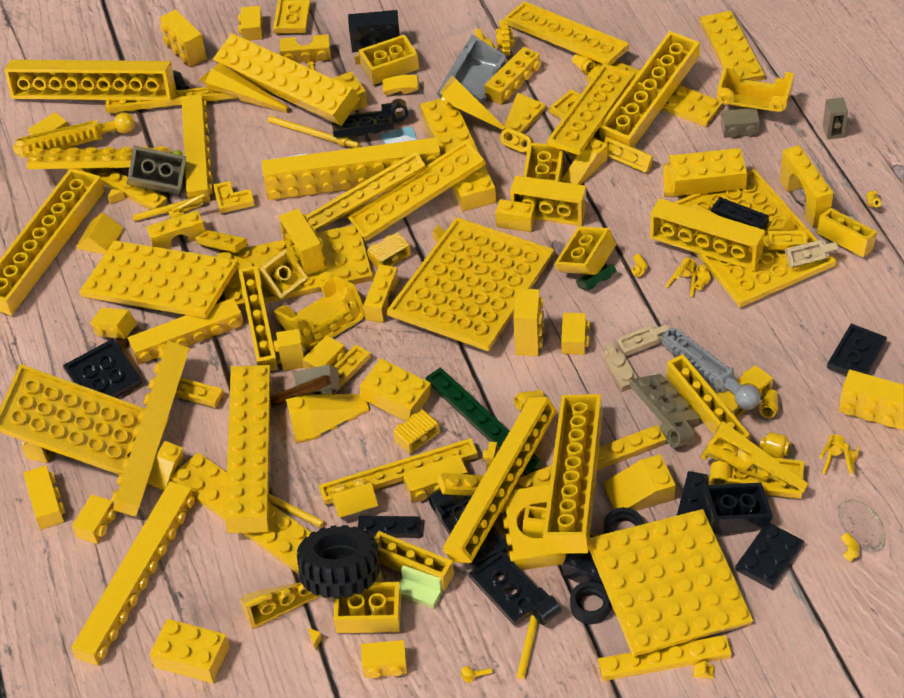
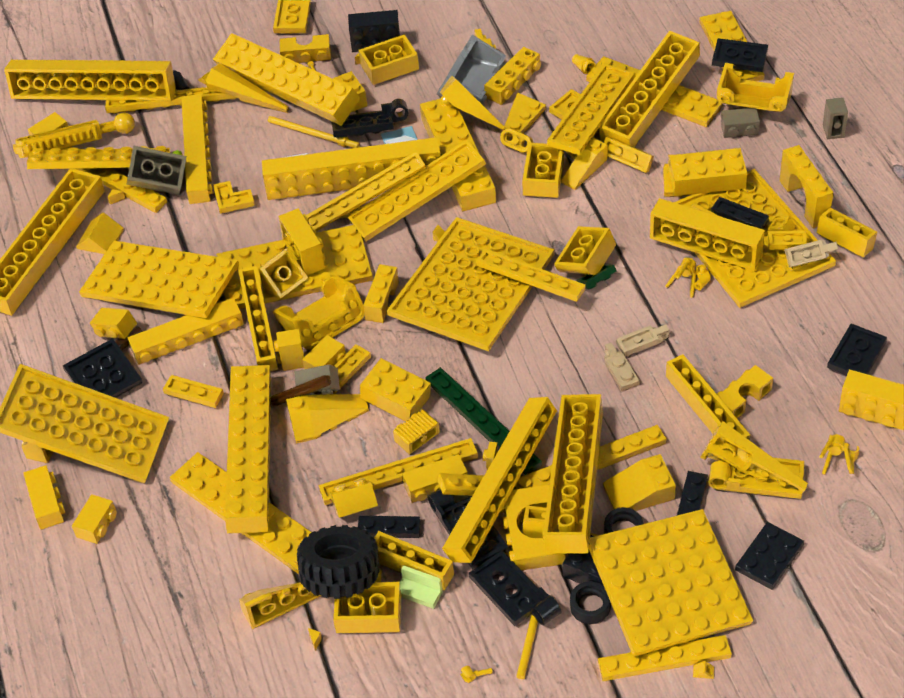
yellow brick [71,481,195,666] -> none
yellow brick [111,341,190,517] -> none
yellow bar [133,197,203,222] -> none
yellow arch [146,210,205,249] -> none
yellow slope [147,441,183,490] -> none
yellow brick [149,619,230,683] -> none
yellow brick [159,9,207,68] -> none
yellow plant [168,193,205,224] -> none
yellow plate [195,230,248,253] -> none
yellow brick [238,6,263,41] -> none
yellow bar [269,494,324,528] -> none
yellow brick [361,640,407,678] -> none
yellow brick [367,232,411,269] -> none
yellow slope [382,75,419,96] -> none
yellow brick [495,199,535,232] -> none
yellow gear [496,19,514,56] -> none
yellow plate [504,1,630,65] -> none
yellow brick [510,175,586,226] -> none
yellow brick [513,289,544,356] -> none
yellow cone [514,389,544,411] -> none
yellow brick [561,313,590,355] -> none
dark tan hinge [628,374,700,448] -> none
yellow arm [631,253,648,277] -> none
light grey gear [662,328,760,410] -> none
black brick [697,482,773,534] -> none
yellow cone [759,390,779,418] -> none
yellow head [760,432,791,459] -> none
yellow arm [841,532,860,562] -> none
yellow arm [866,190,881,208] -> none
none -> yellow plate [476,249,585,302]
none -> black plate [712,38,768,72]

